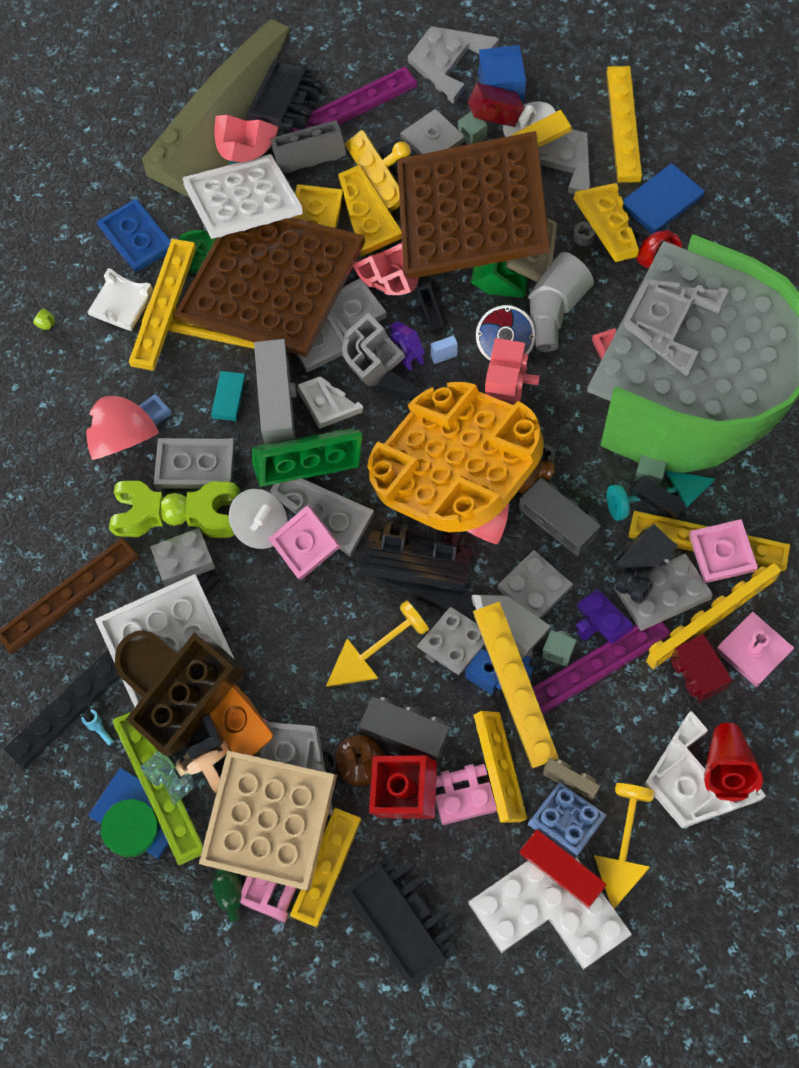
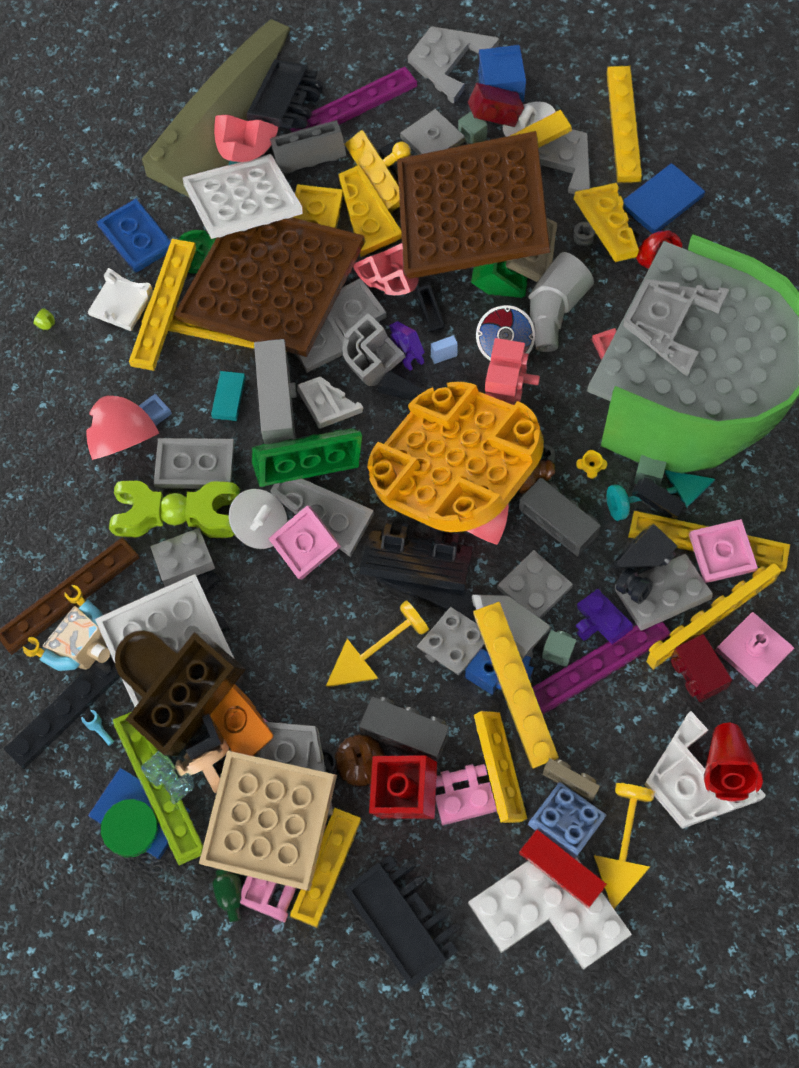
none -> torso [23,585,110,671]
none -> yellow plate [576,450,607,479]

